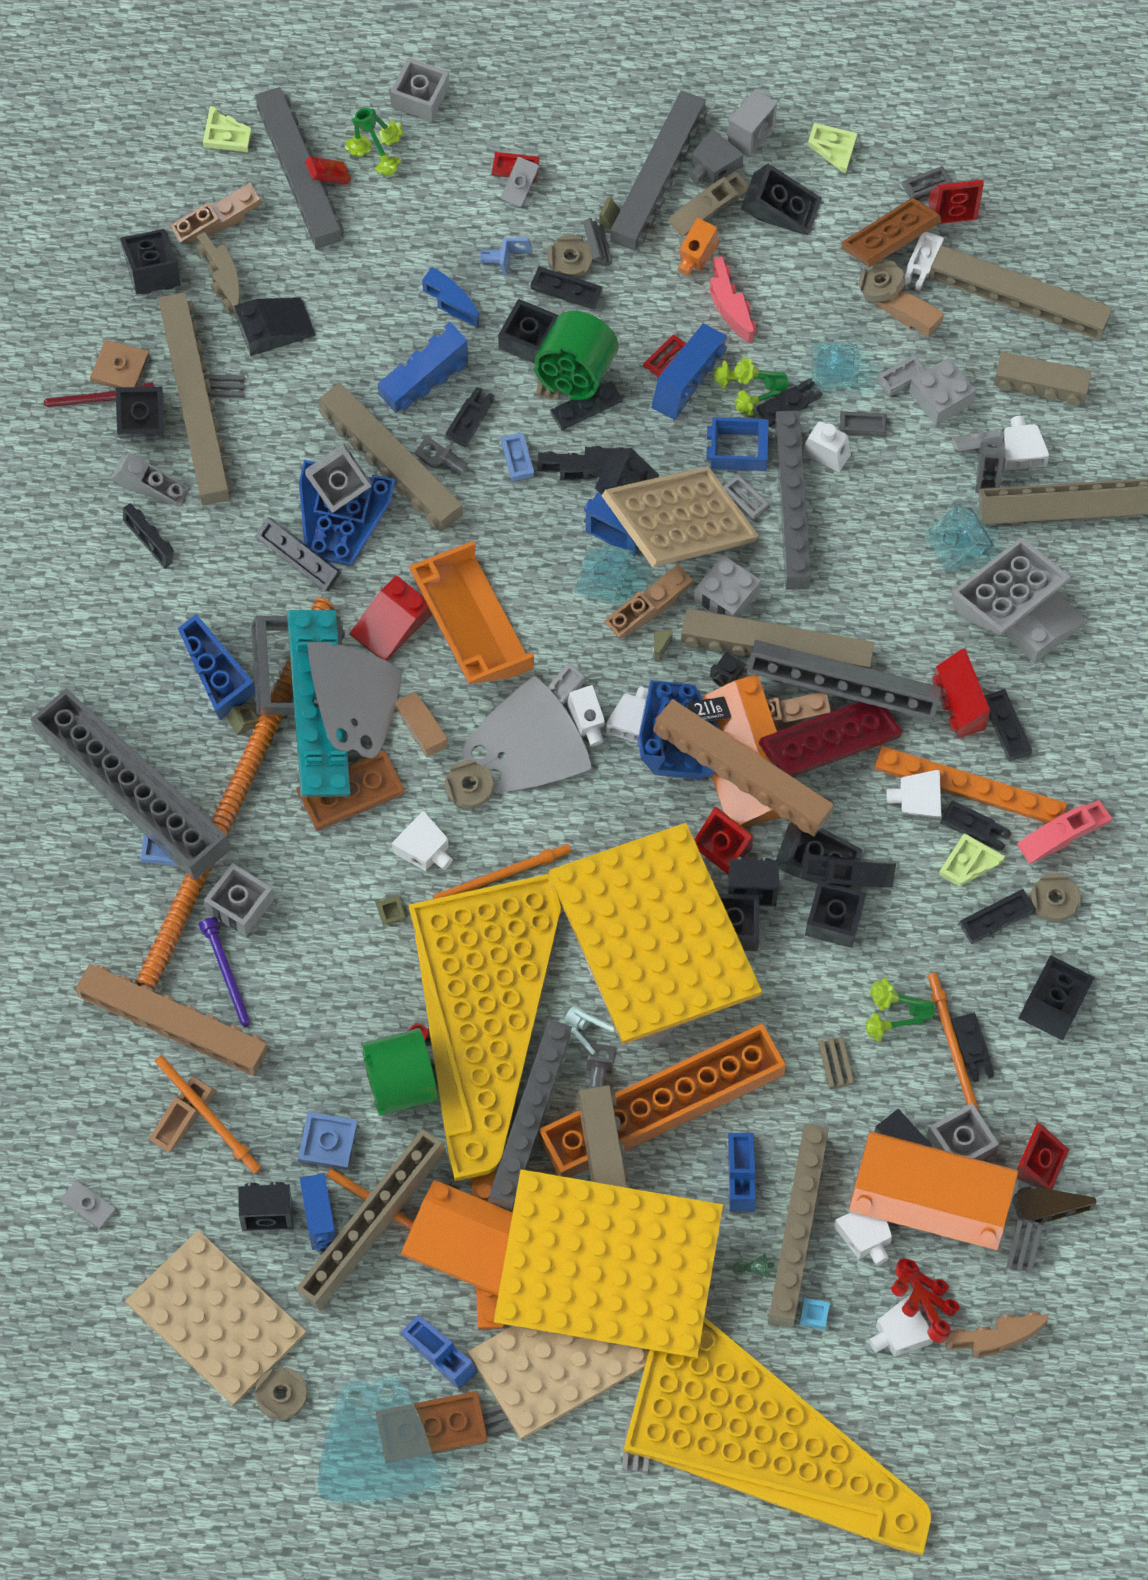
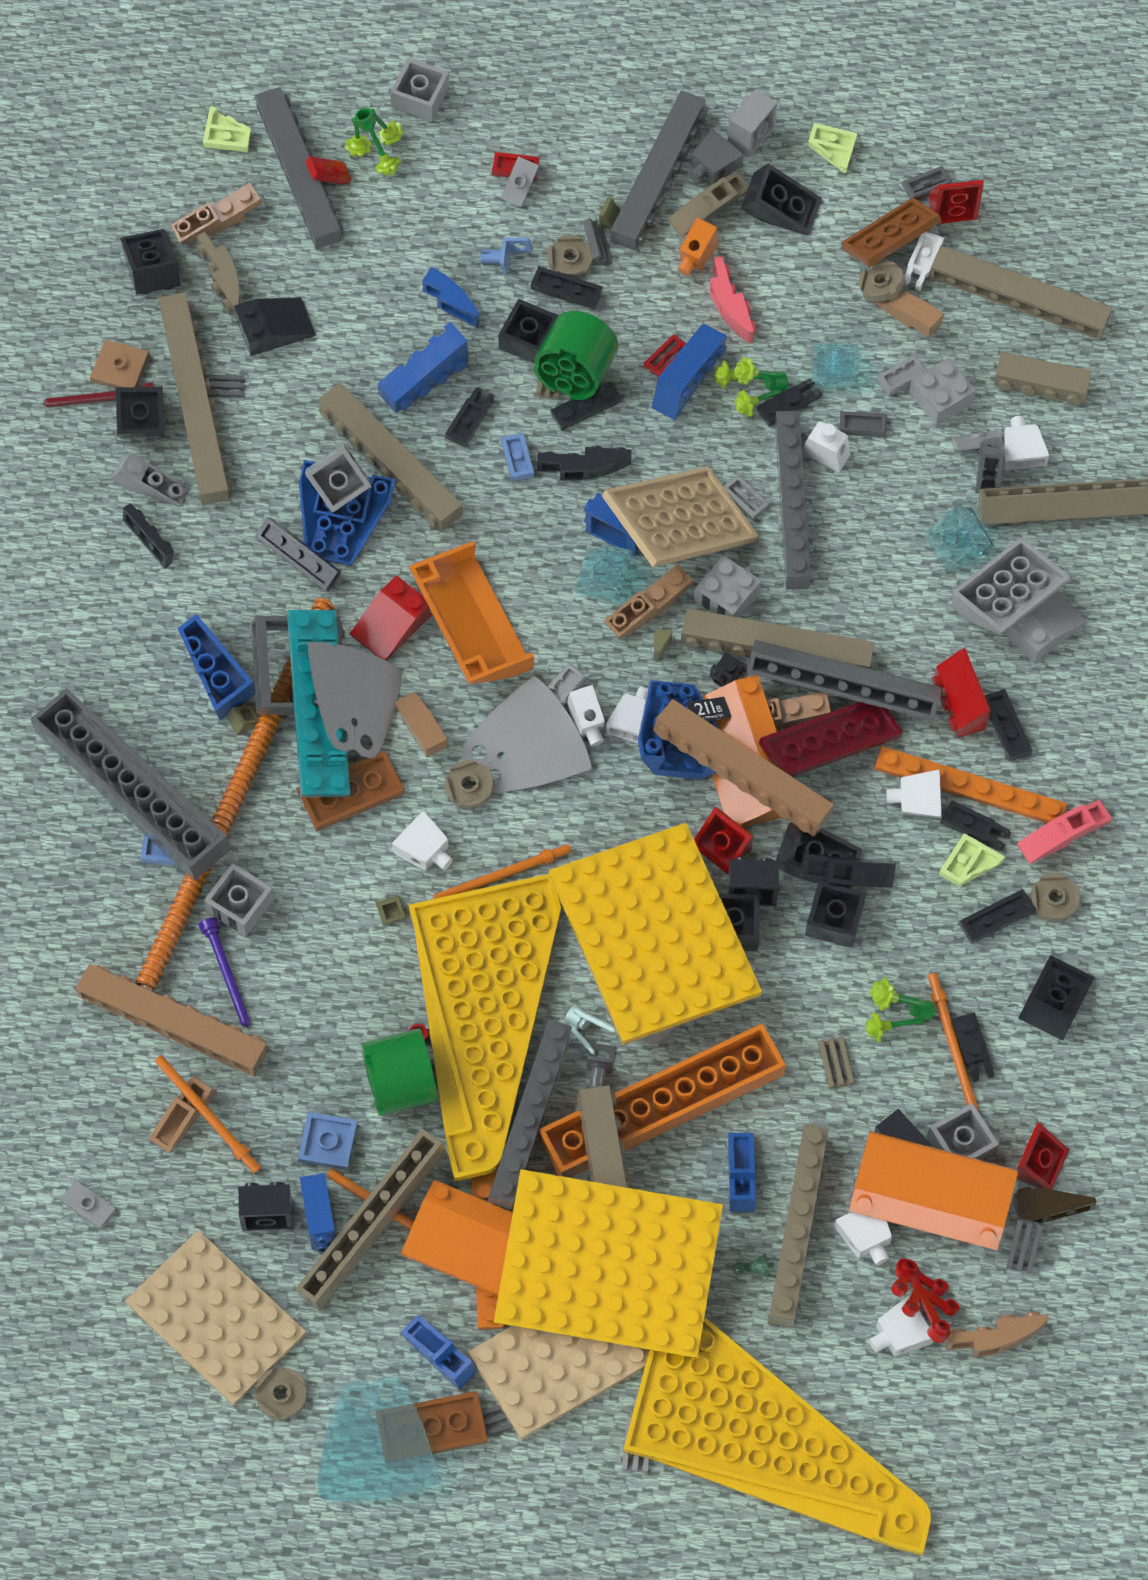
dark grey bracket [415,436,469,475] -> none
black brick [595,448,659,494] -> none
blue window [706,417,768,471] -> none
medium azure plate [800,1298,830,1330] -> none

